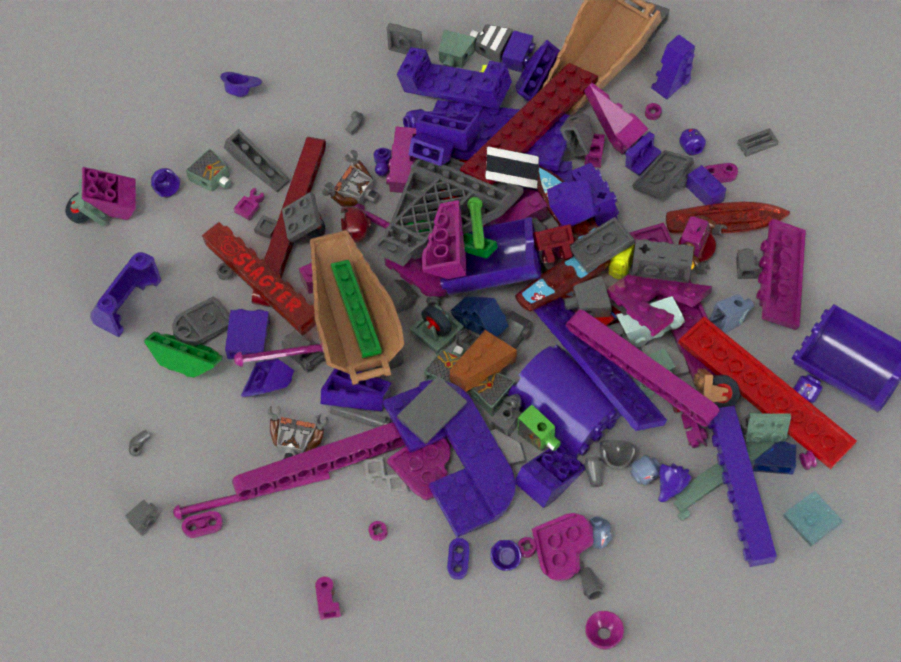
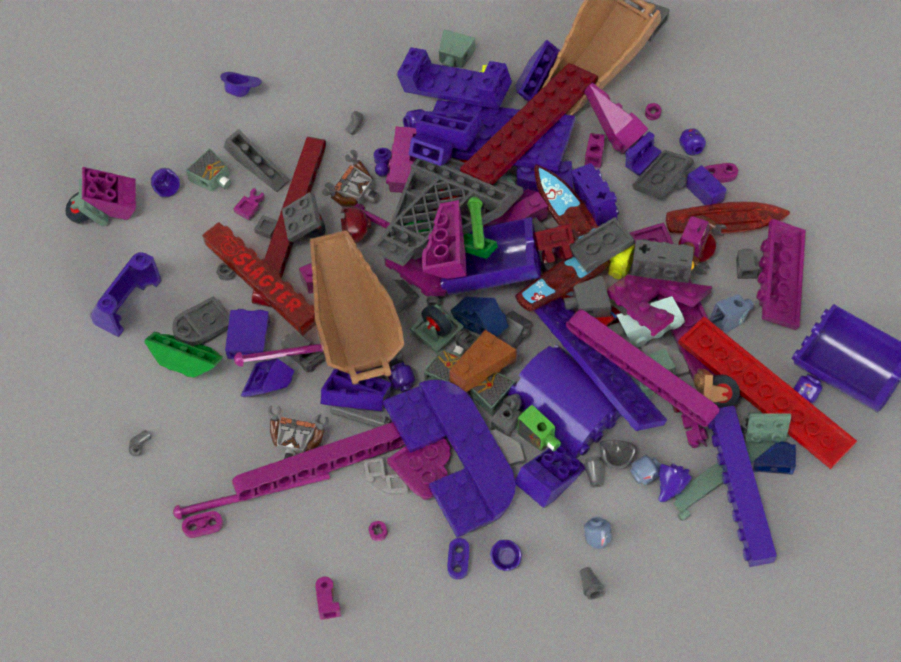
dark grey brick [125,499,159,536] -> none
green plate [330,260,382,358] -> none
dark grey plate [386,23,423,55] -> none
dark grey tile [397,376,467,444] -> none
dark grey torso [470,24,513,63] -> none
sticker [486,147,539,188] -> none
dark purple brick [502,31,536,73] -> none
magenta bush [518,537,536,558] -> none
magenta plate [532,513,594,582] -> none
dark purple slope [547,180,596,226] -> none
dark grey torso [560,113,594,157] -> none
magenta piece [585,611,624,650] -> none
dark purple wedge [651,35,695,100] -> none
dark grey tile [737,128,779,157] -> none
clear light blue plate [783,491,842,546] -> none
magenta bush [799,451,817,470] -> none
none -> dark purple head [388,363,416,393]

